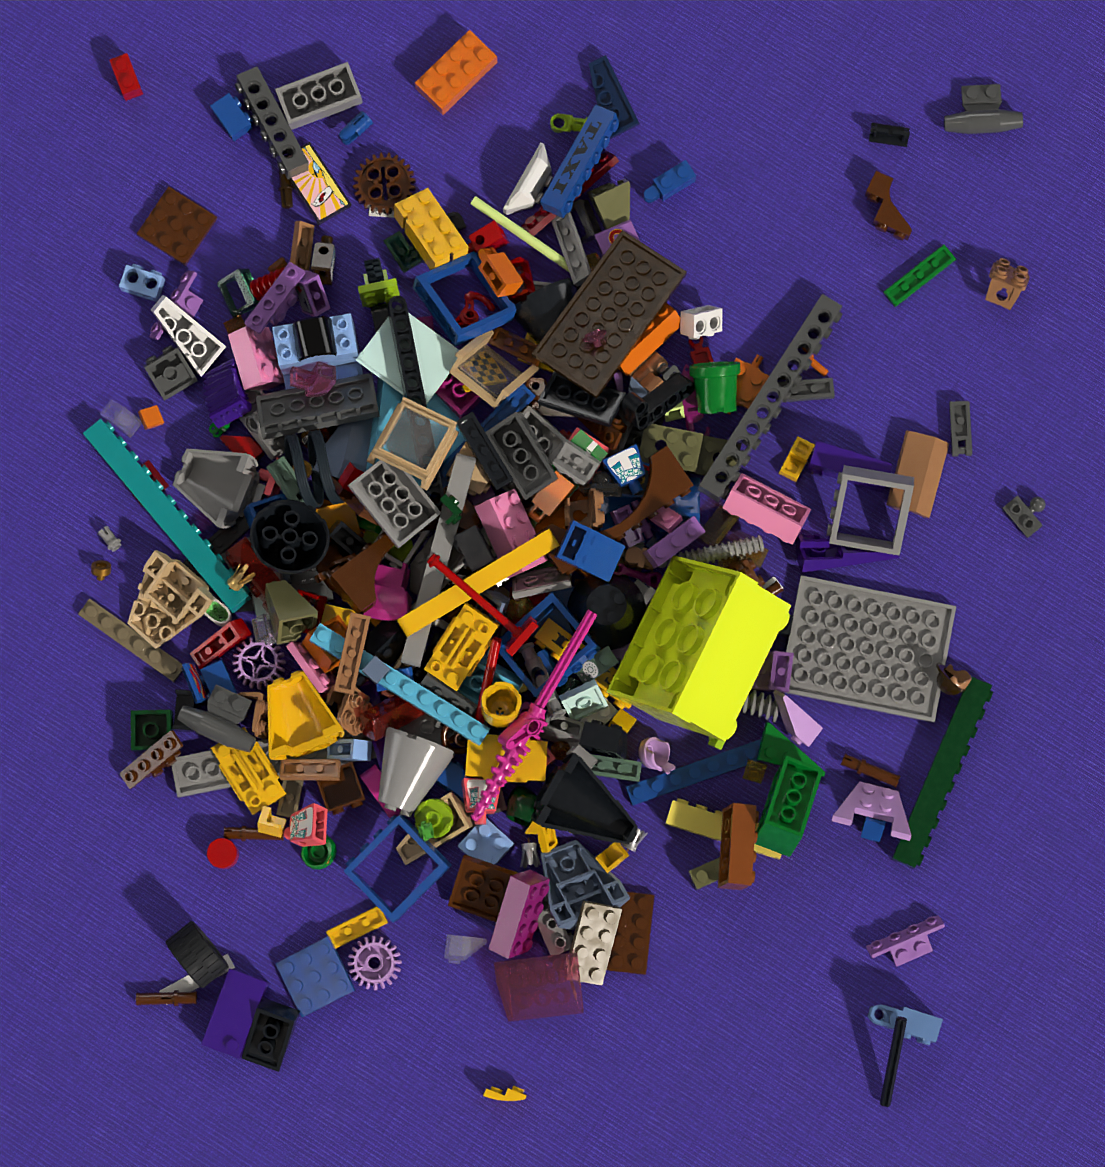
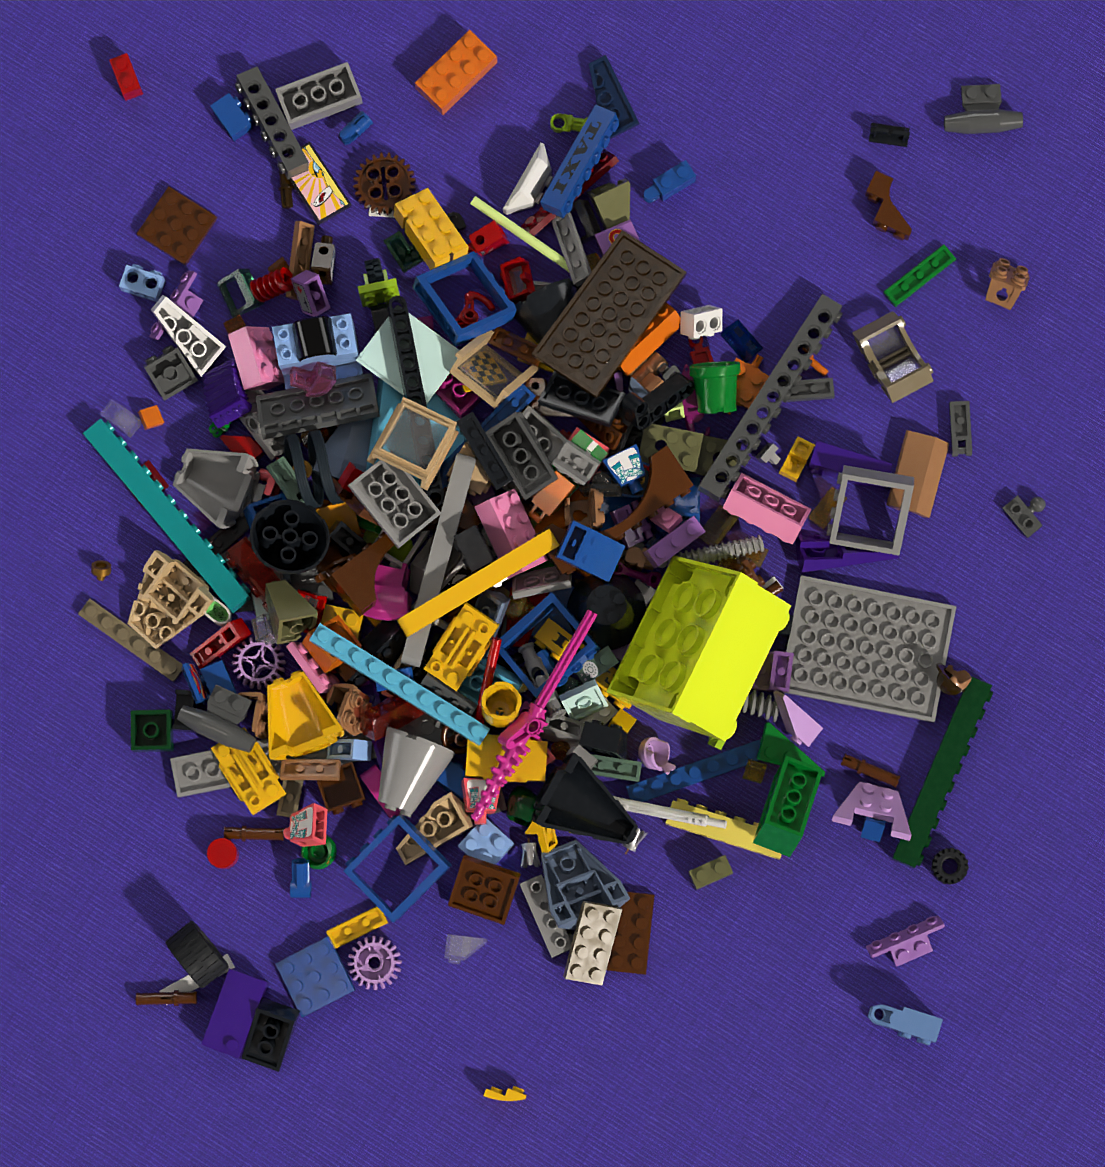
light grey pin [98,526,122,552] -> none
reddish brown bracket [120,730,183,789] -> none
pearl gold piece [227,564,256,591] -> none
medium lavender bracket [244,262,305,334] -> none
yellow panel [257,806,287,838] -> none
medium nougat plate [334,612,371,695] -> none
sand blue tile [362,656,390,685] -> none
lime tile [414,798,454,838] -> none
bright green plate [419,821,434,842] -> none
red tile [427,553,539,656] -> none
dark green bracket [440,494,462,526] -> none
orange brick [478,247,524,297] -> none
magenta brick [489,869,550,959] -> none
clear pink slope [494,953,584,1022] -> none
clear pink plant [582,329,607,348] -> none
yellow panel [595,842,630,873] -> none
dark orange brick [718,803,759,890] -> none
black axle [880,1016,907,1107] -> none
none -> blue piece [290,858,312,898]
none -> white axle [613,796,727,829]
none -> clear blue slope [721,319,764,363]
none -> light grey tile [755,443,781,465]
none -> clear yellow plate [808,487,848,530]
none -> dark tan window [852,311,934,403]
none -> black tyre [931,848,969,885]

